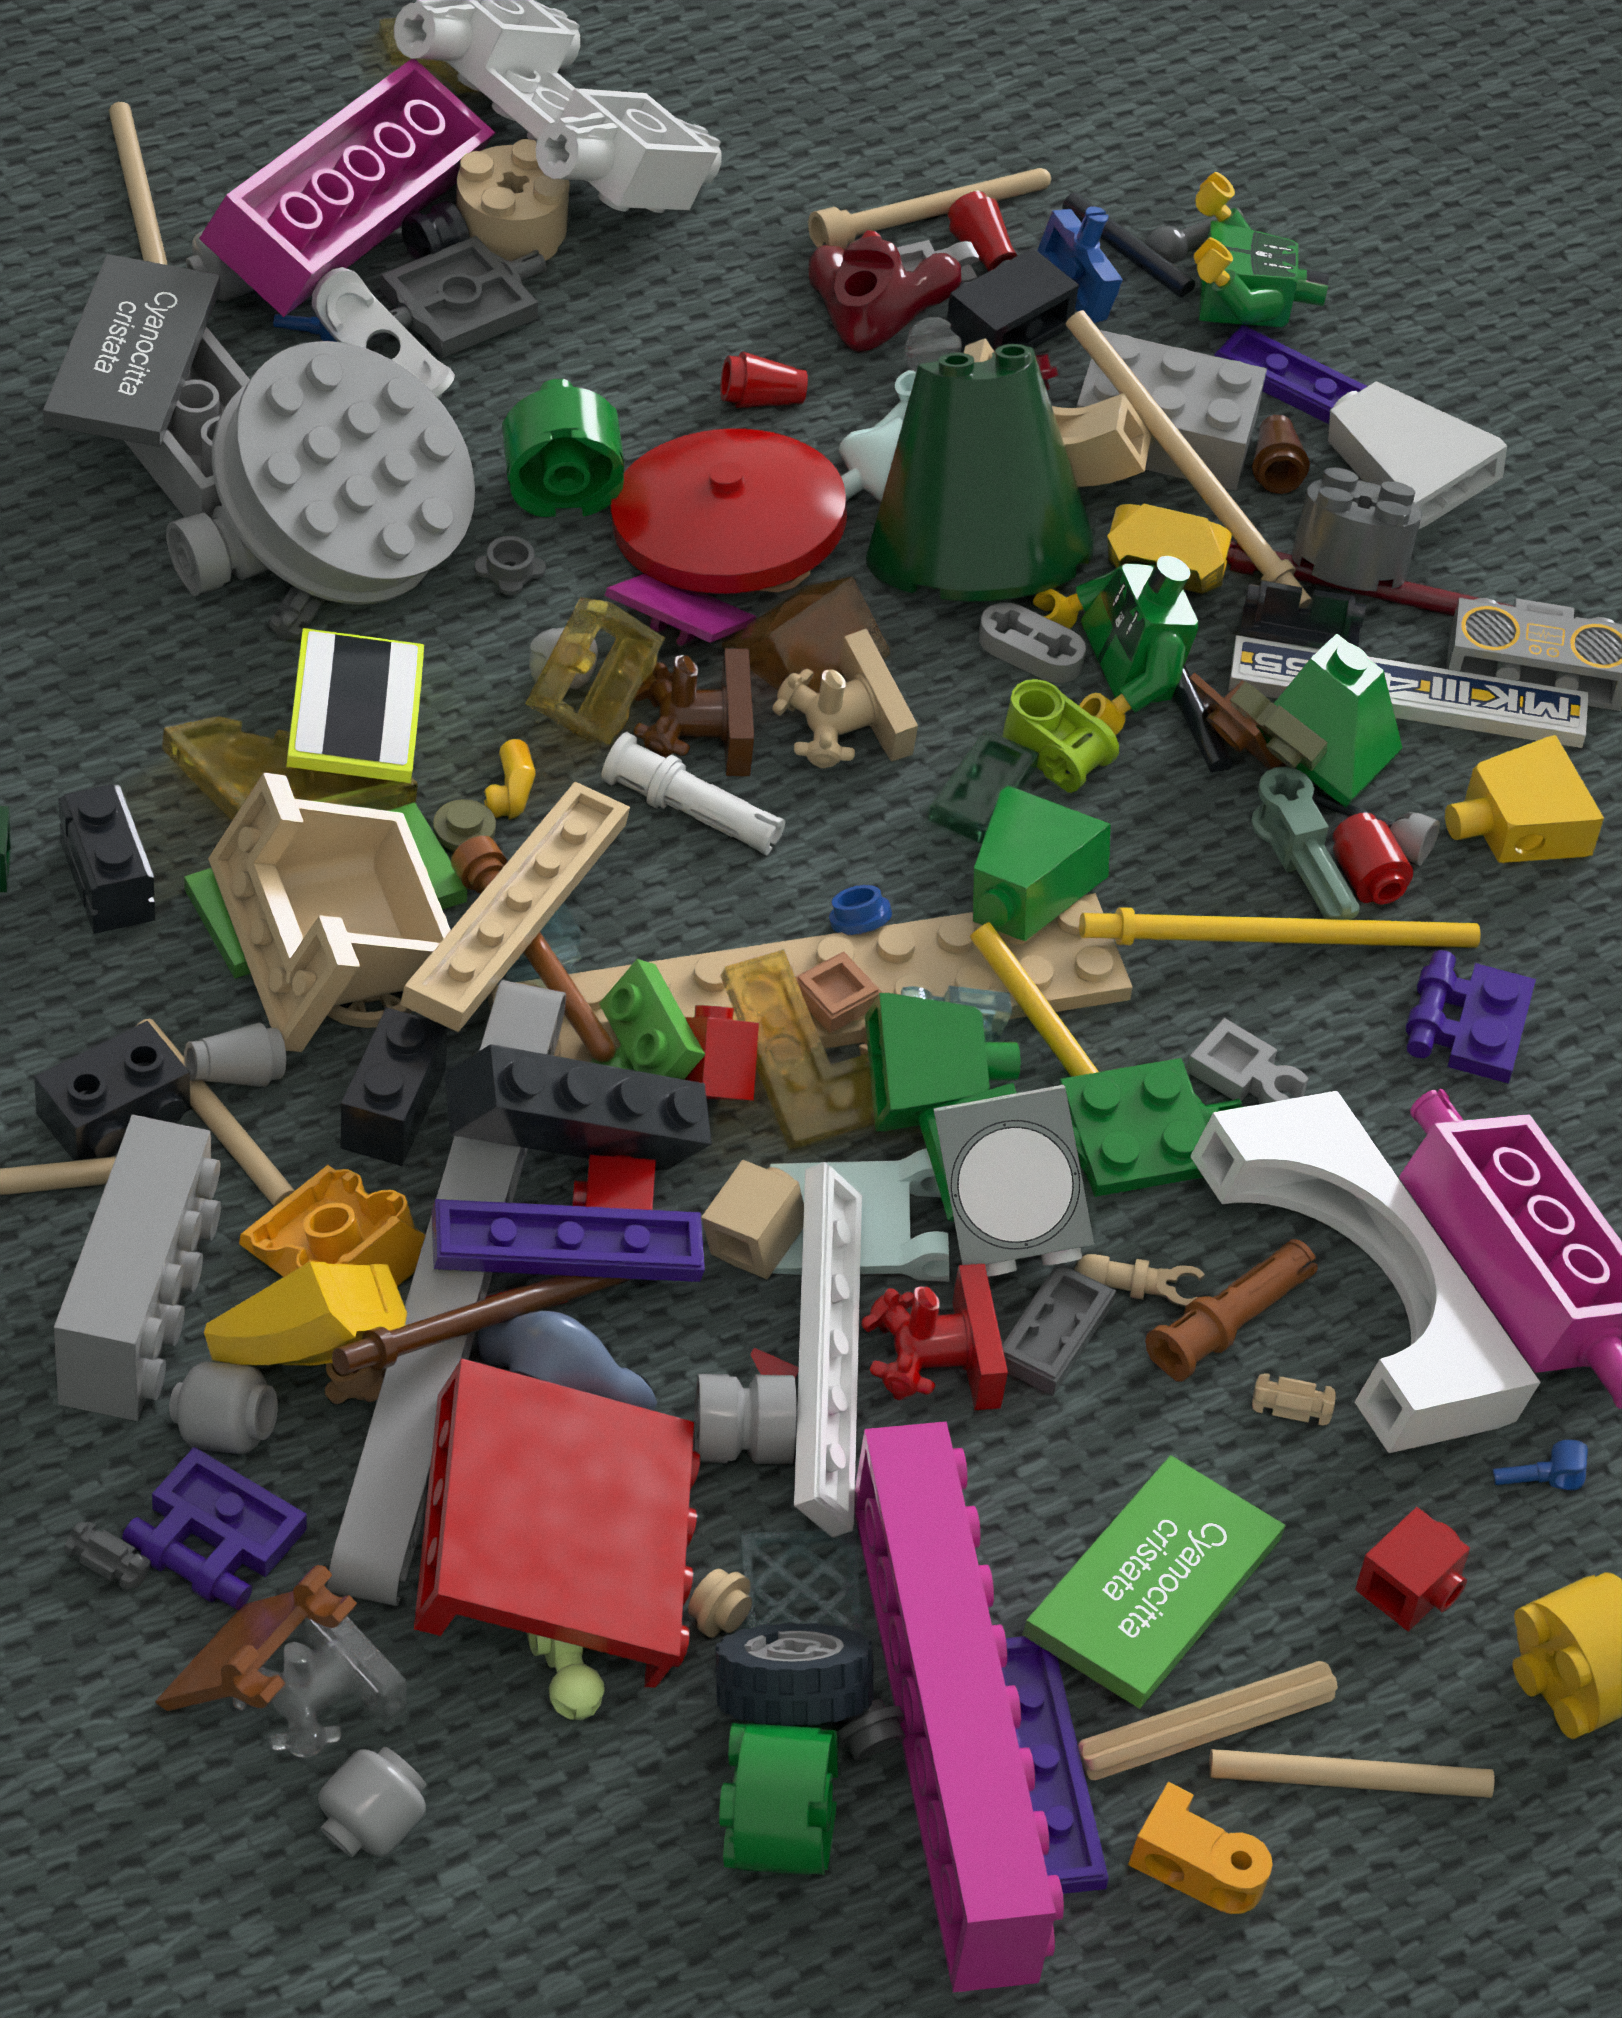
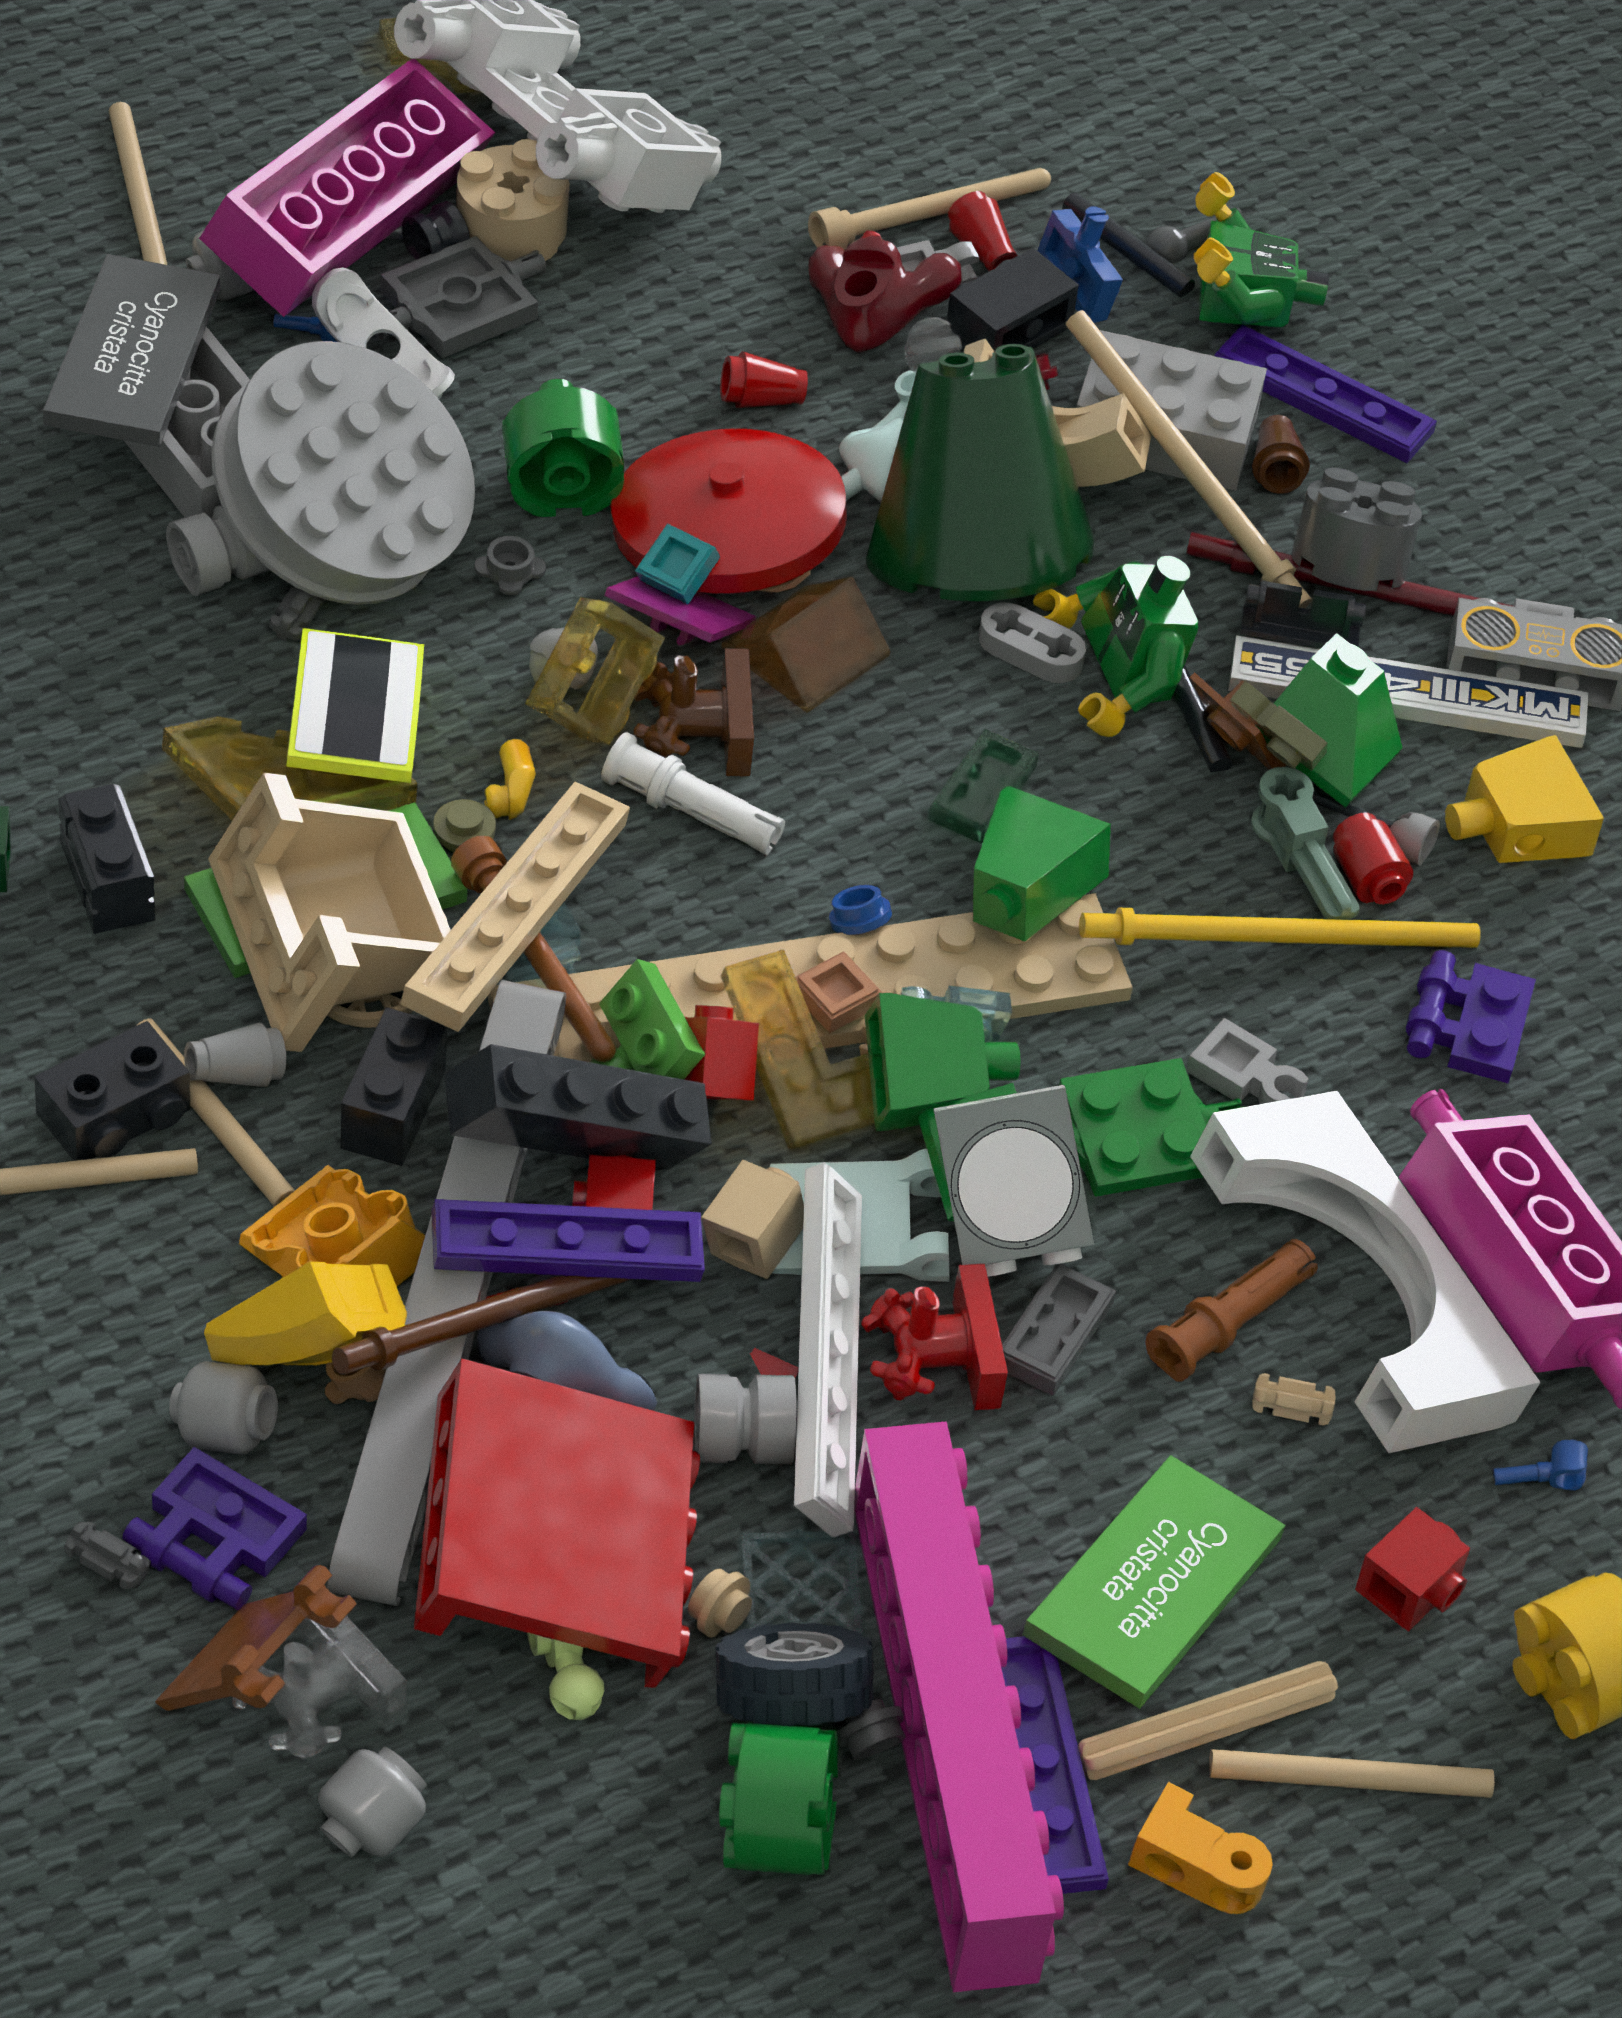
light grey brick [54,1115,221,1421] -> none
tan piece [772,629,918,768] -> none
yellow bar [970,922,1099,1077] -> none
lime piece [1003,679,1119,793] -> none
tan piece [1074,1254,1205,1307] -> none
yellow slope [1107,504,1232,593] -> none
white slope [1328,381,1507,529] -> none
none -> teal tile [635,523,720,604]

